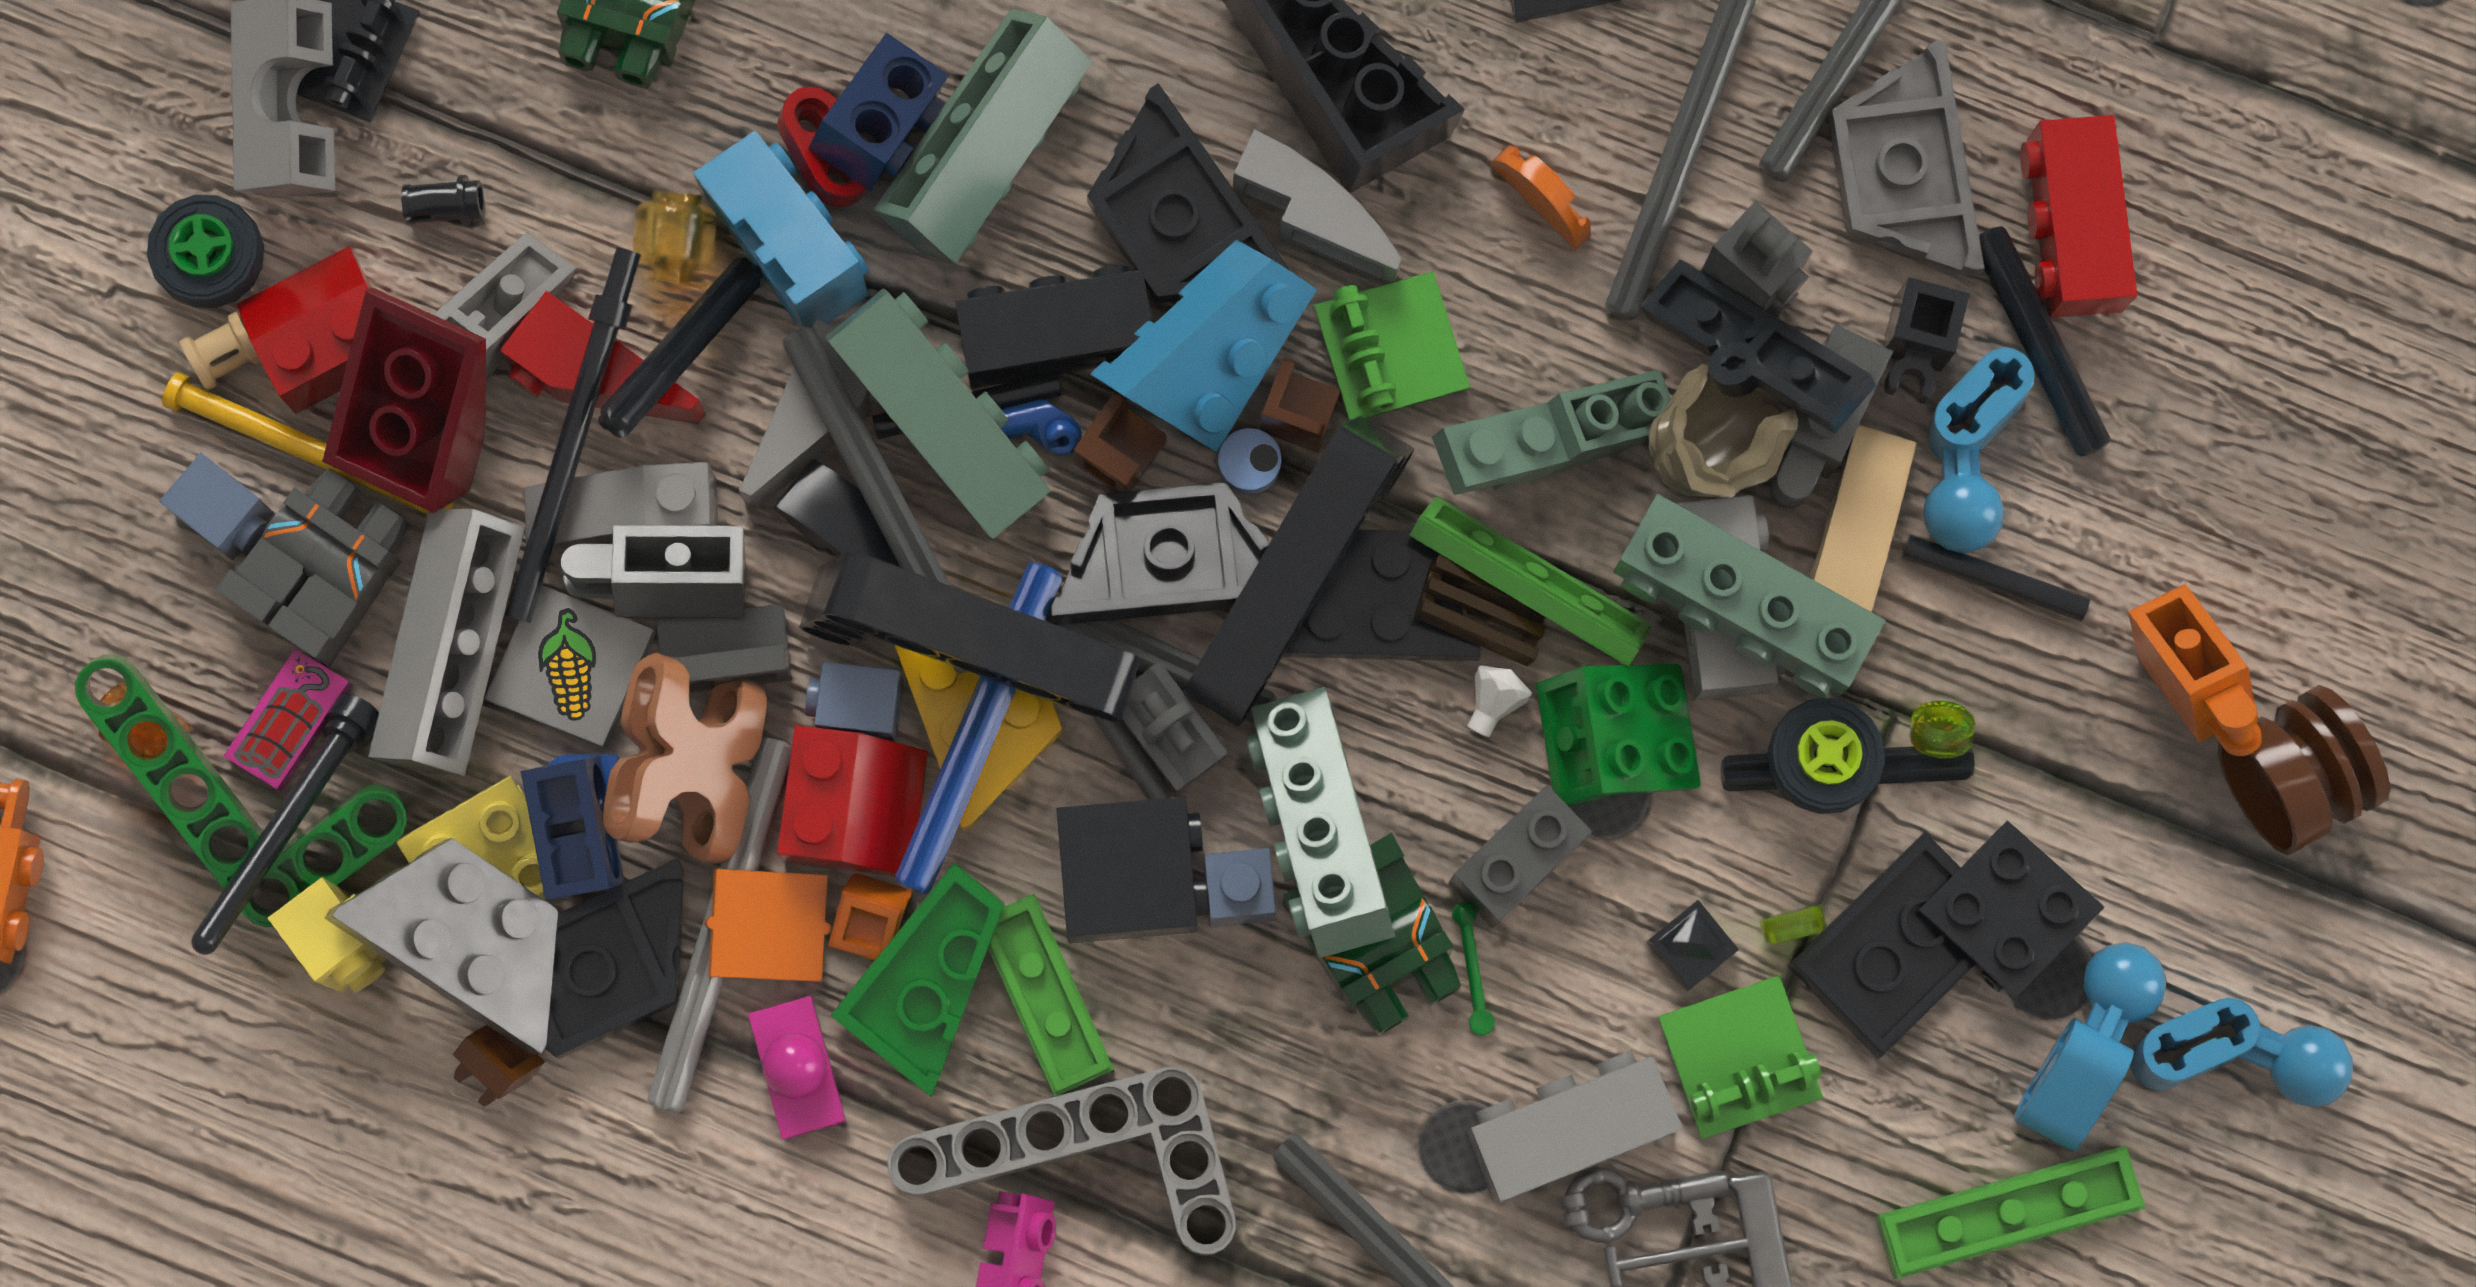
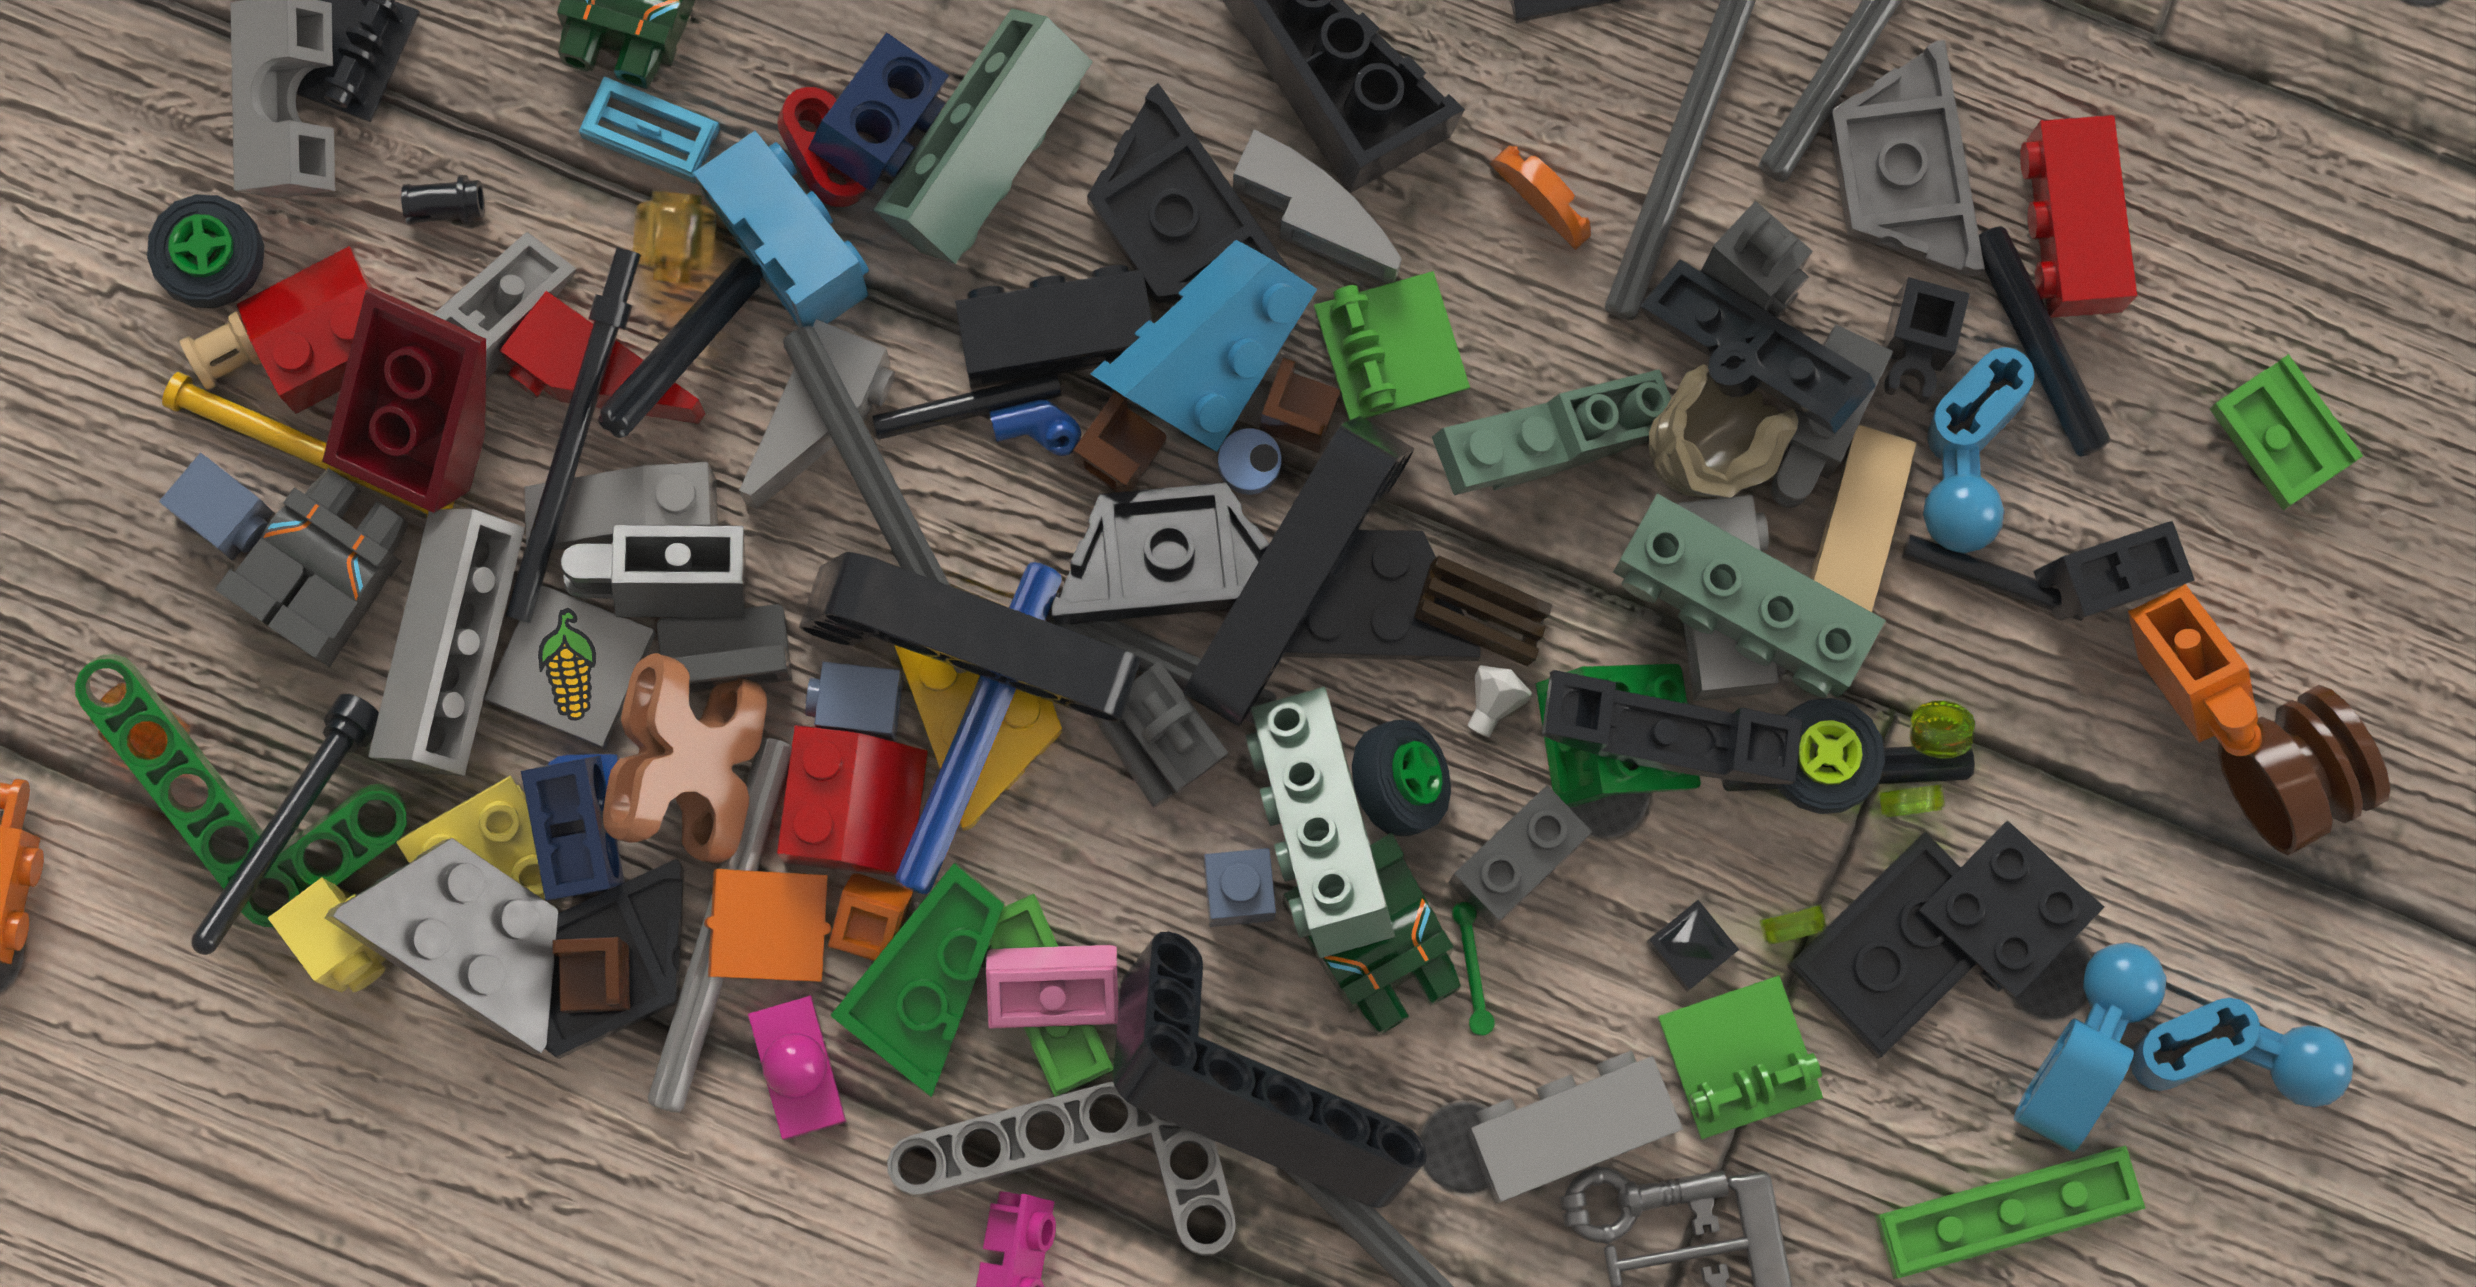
tile [223,648,353,793] -> none
reddish brown tile [452,1025,545,1107] -> none
black slope [773,459,900,567] -> none
sand green brick [824,289,1051,540] -> none
black piece [1056,797,1209,945] -> none
bright green tile [1409,497,1652,667] -> none
none -> reddish brown panel [552,937,630,1013]
none -> medium azure tile [579,76,720,184]
none -> bright pink slope [986,945,1119,1028]
none -> black beam [1113,931,1427,1208]
none -> black wheel [1352,720,1451,836]
none -> black slope [1542,670,1802,785]
none -> clear neon green tile [1879,784,1945,818]
none -> black hinge [2033,520,2195,620]
none -> bright green plate [2209,354,2363,511]

